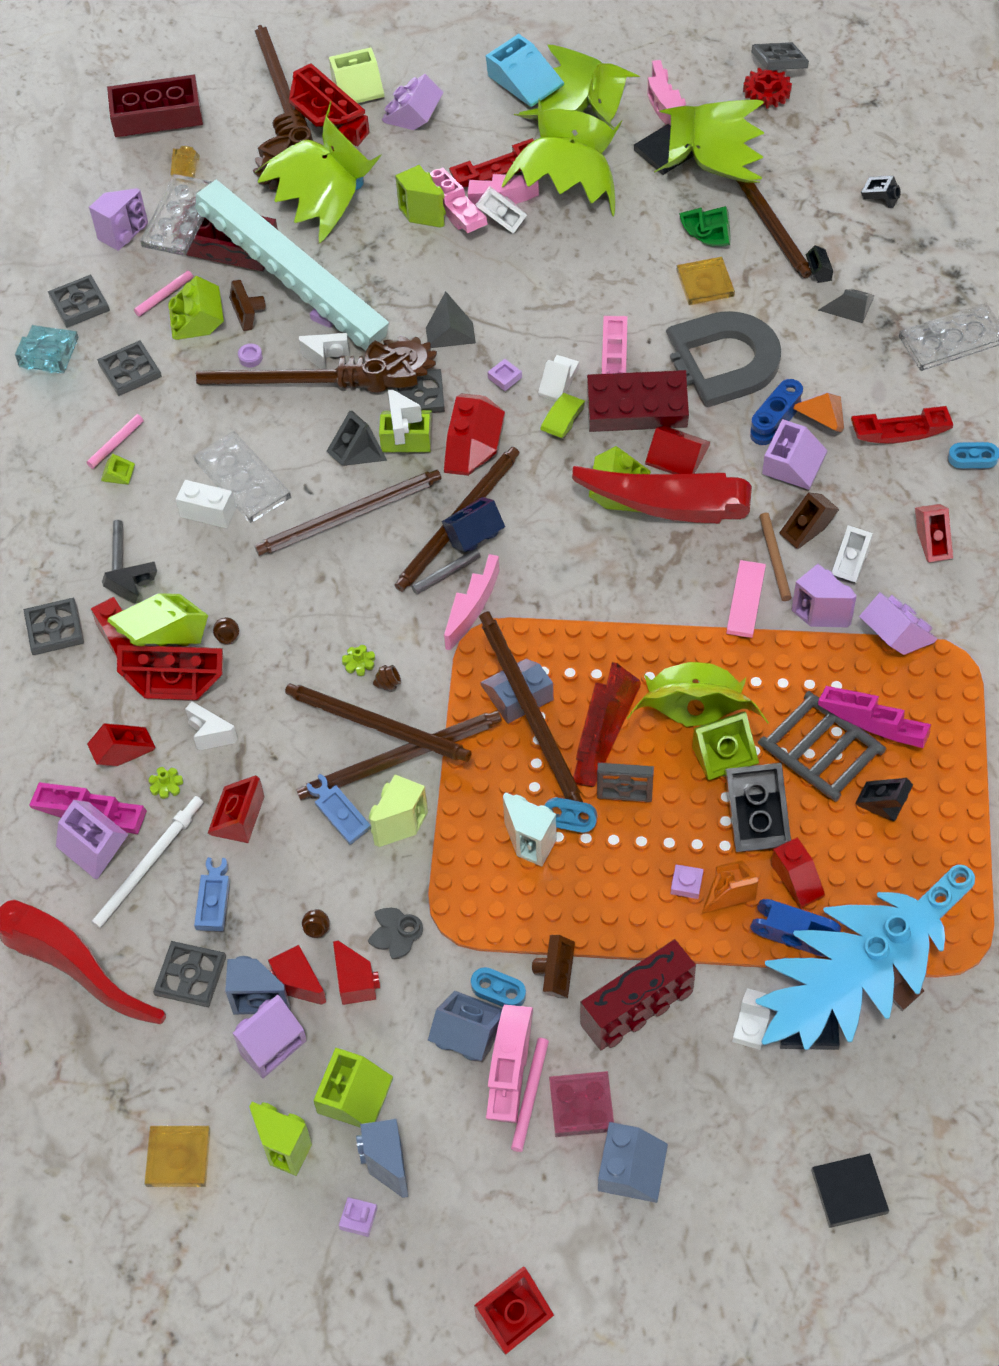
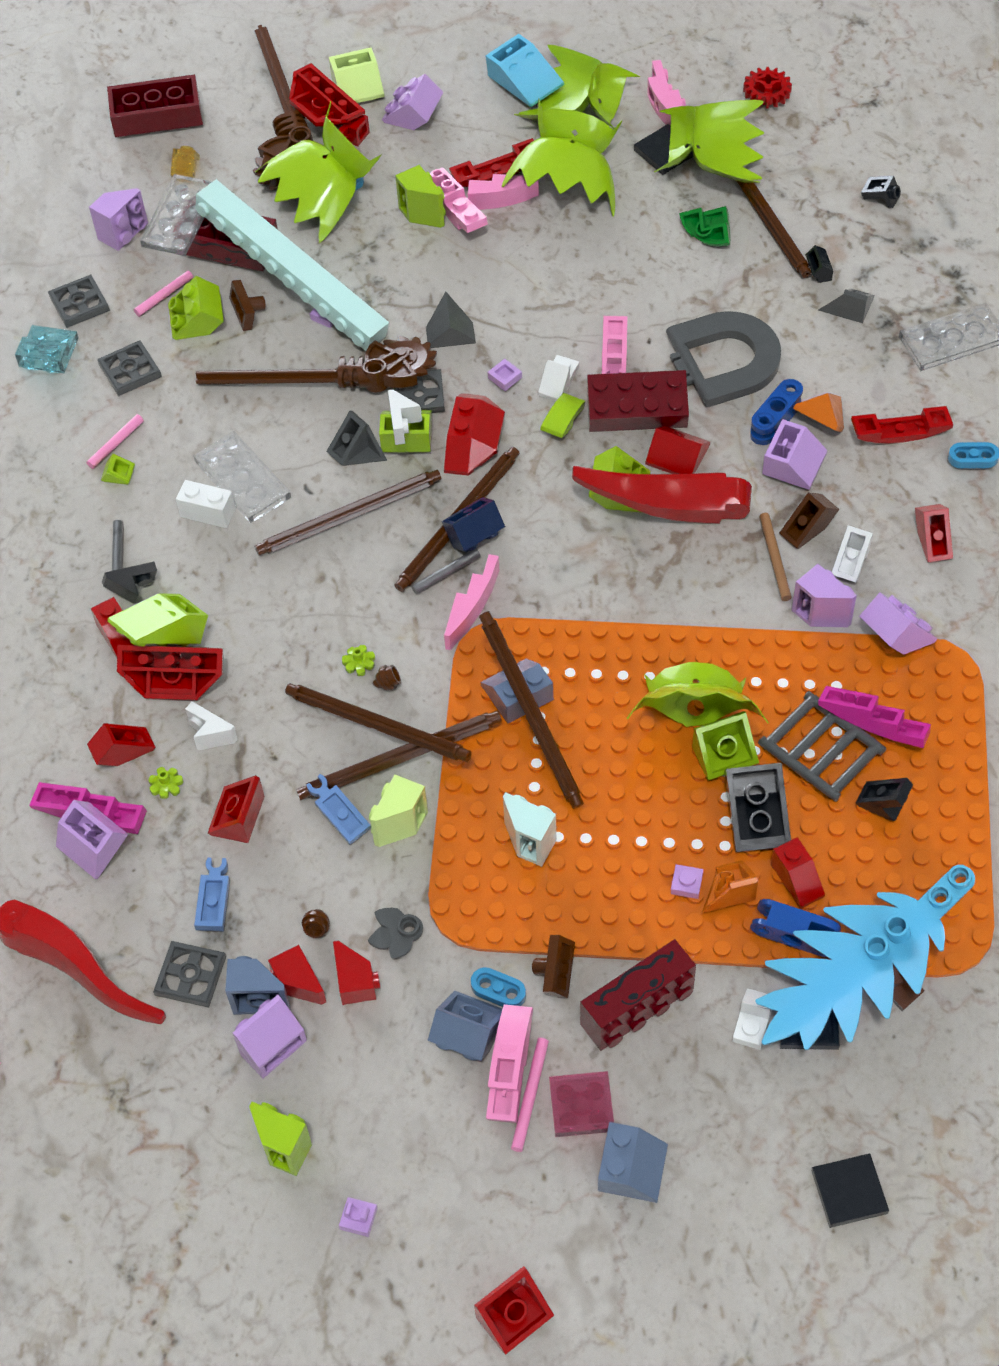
dark grey piece [23,597,84,655] -> none
white bar [91,796,203,929] -> none
clear yellow tile [144,1126,211,1187] -> none
reddish brown plate [213,617,239,644] -> none
lavender tile [238,344,263,367] -> none
white slope [299,333,349,369] -> none
lime slope [313,1047,393,1128] -> none
sand blue slope [356,1119,408,1198] -> none
white slope [476,186,527,233] -> none
dark azure plate [544,797,598,833] -> none
clear red wedge [573,662,641,787] -> none
dark grey piece [597,763,654,802] -> none
clear yellow tile [676,257,735,305] -> none
bright pink slope [726,560,766,638] -> none
dark grey piece [751,42,809,70] -> none

